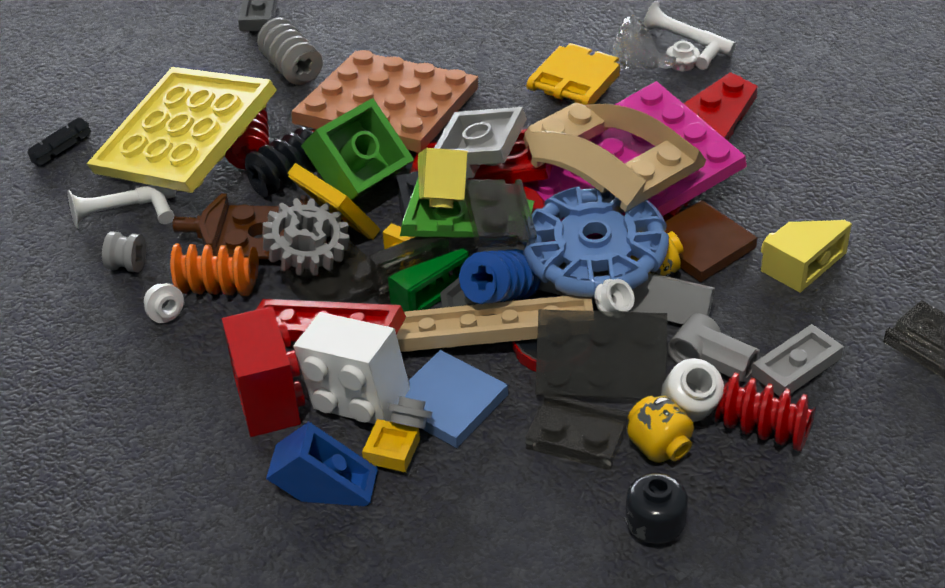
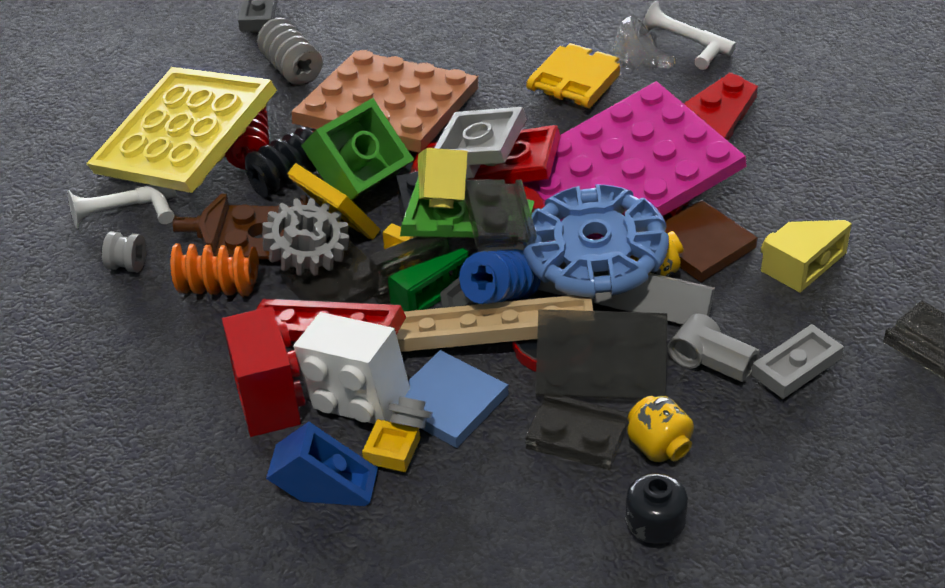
black axle [27,117,91,166] -> none
white plate [144,283,184,323] -> none
tan wedge [524,102,706,212] -> none
white plate [594,279,635,319] -> none
white head [661,358,724,422] -> none
white plate [666,41,700,71] -> none
red piece [715,372,816,451] -> none

